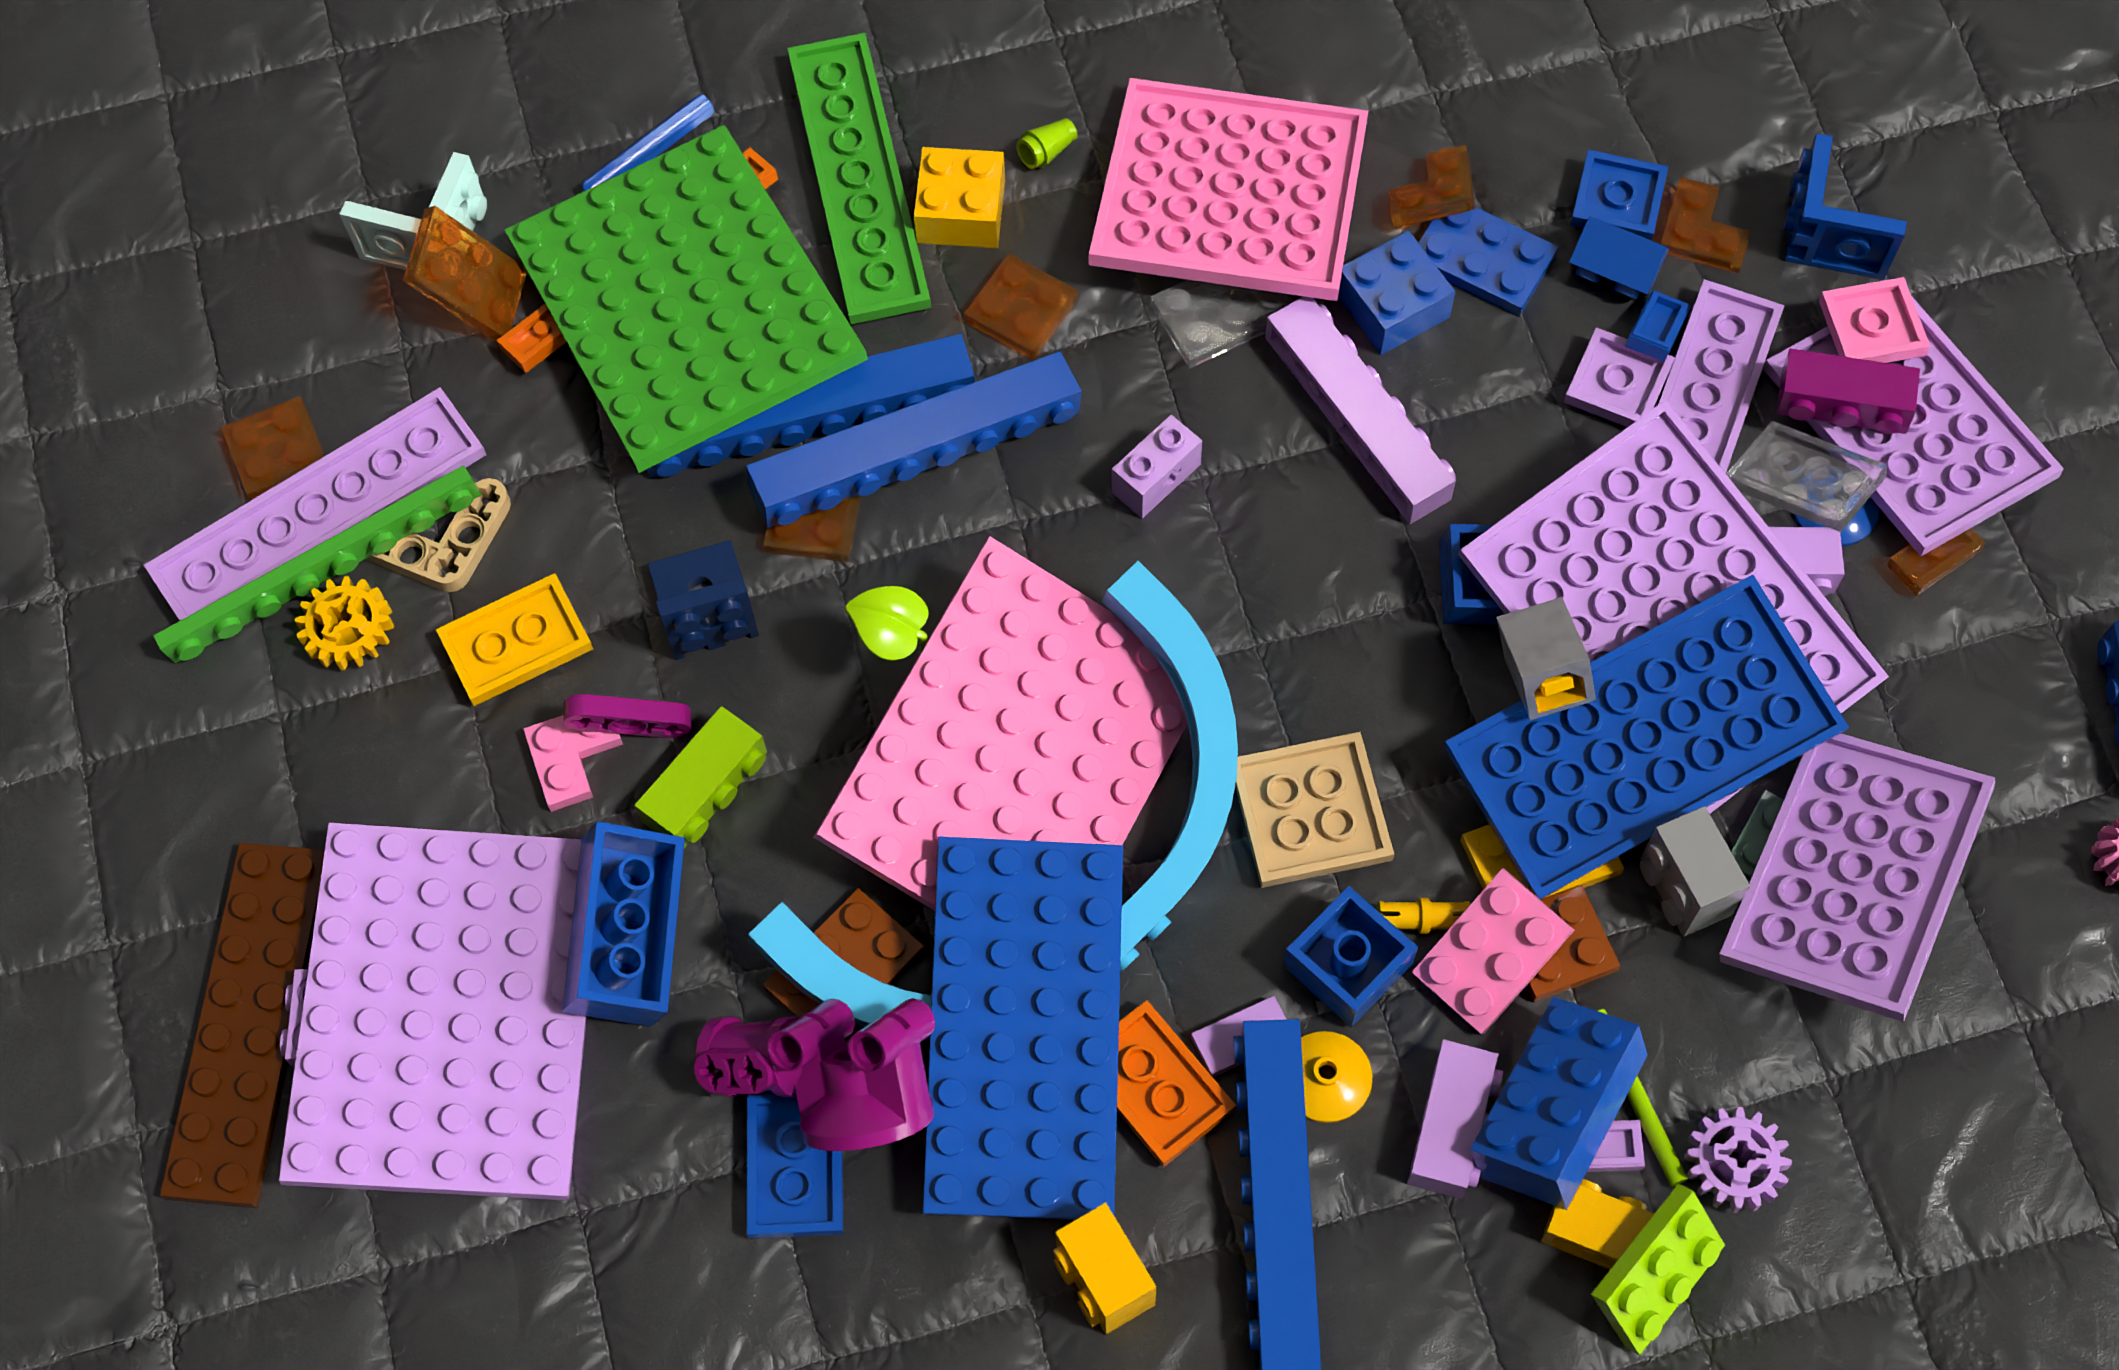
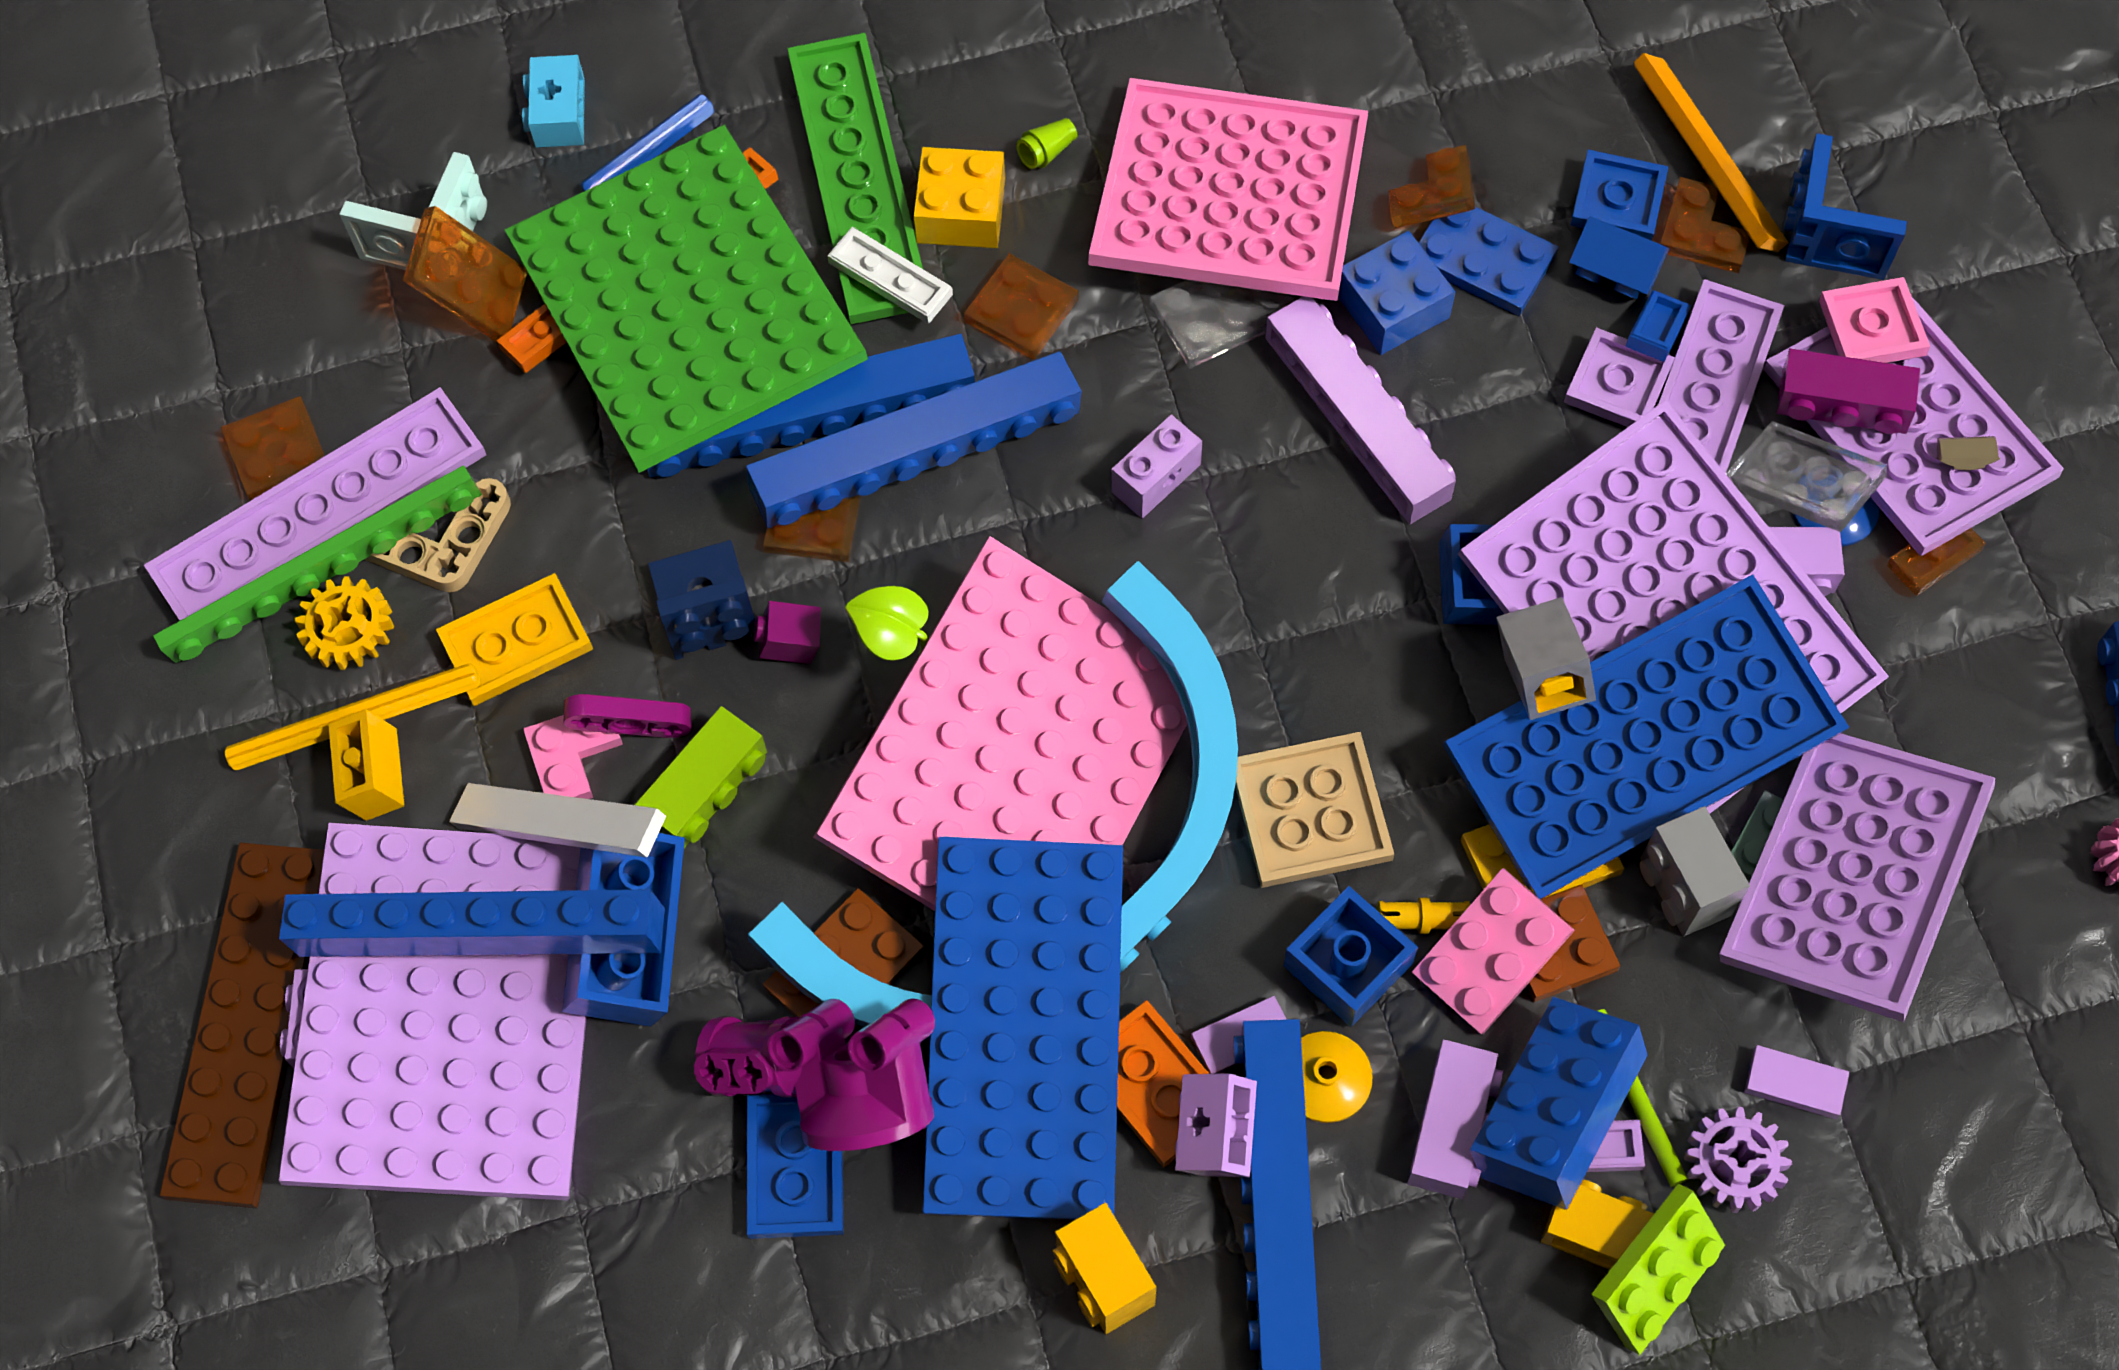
none -> yellow axle [225,663,480,770]
none -> blue brick [279,889,665,957]
none -> yellow brick [328,709,405,821]
none -> white tile [449,783,666,857]
none -> medium azure brick [522,55,585,148]
none -> magenta brick [753,601,821,664]
none -> white tile [827,227,953,324]
none -> lavender brick [1175,1074,1257,1177]
none -> light orange tile [1633,53,1789,252]
none -> lavender tile [1744,1045,1849,1119]
none -> dark tan piece [1937,436,2000,470]

